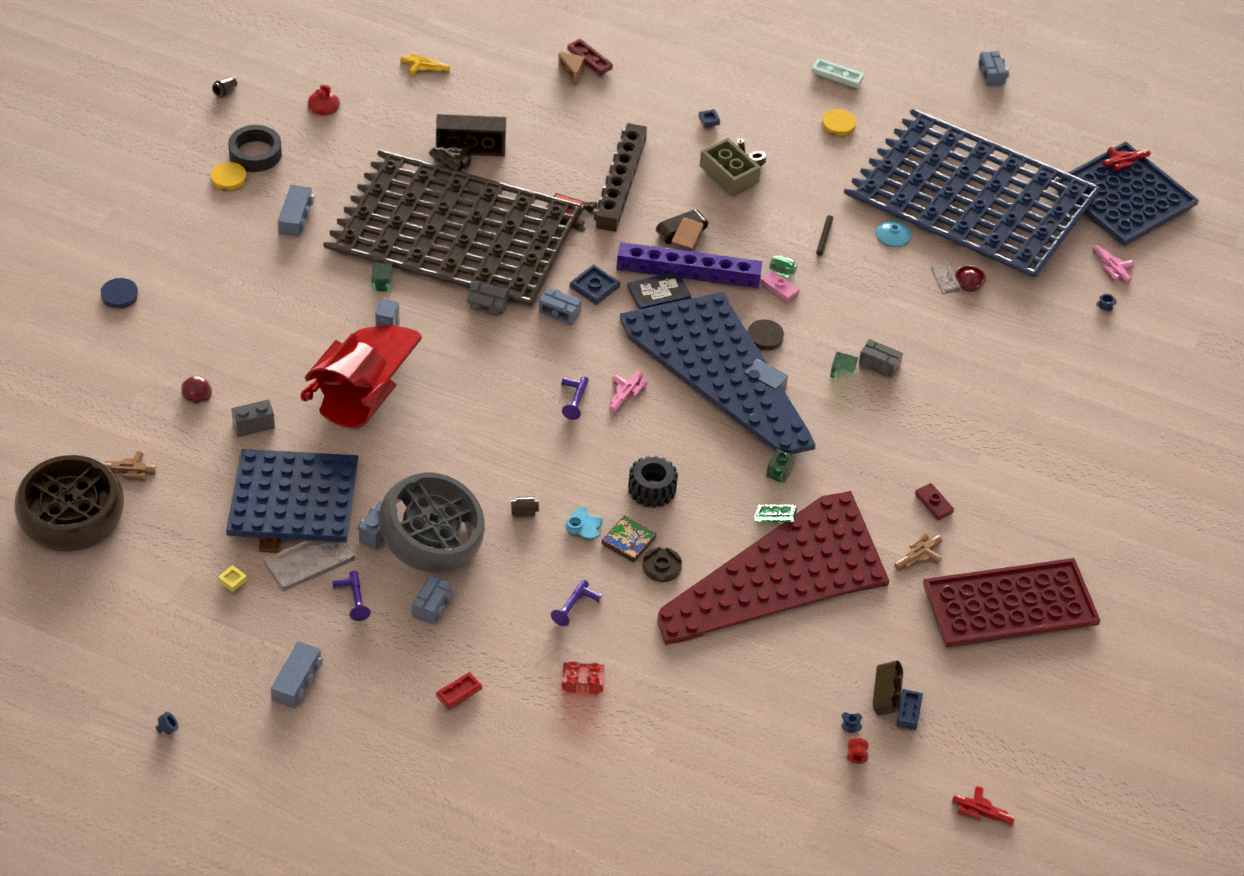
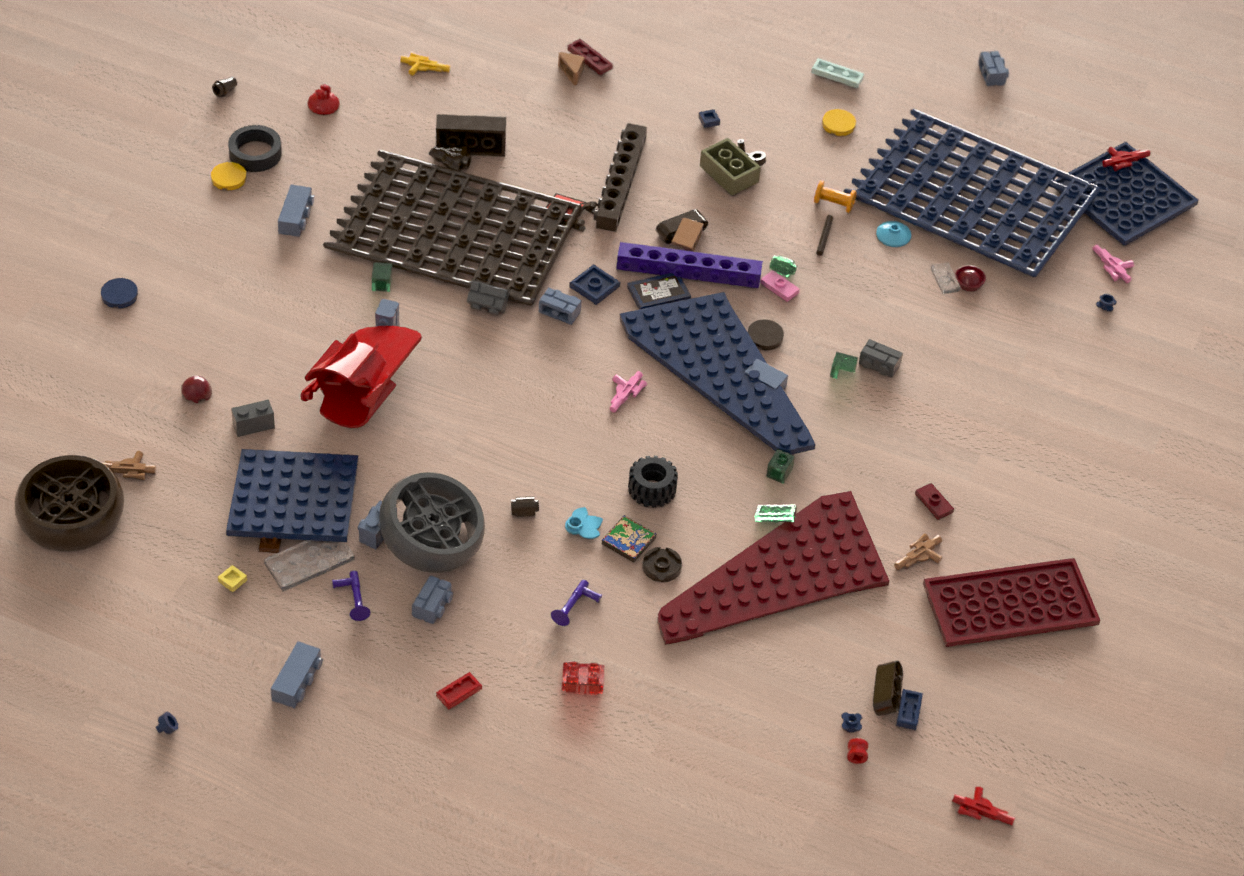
dark purple piece [561,376,589,420] -> none
none -> light orange hose [814,181,857,213]

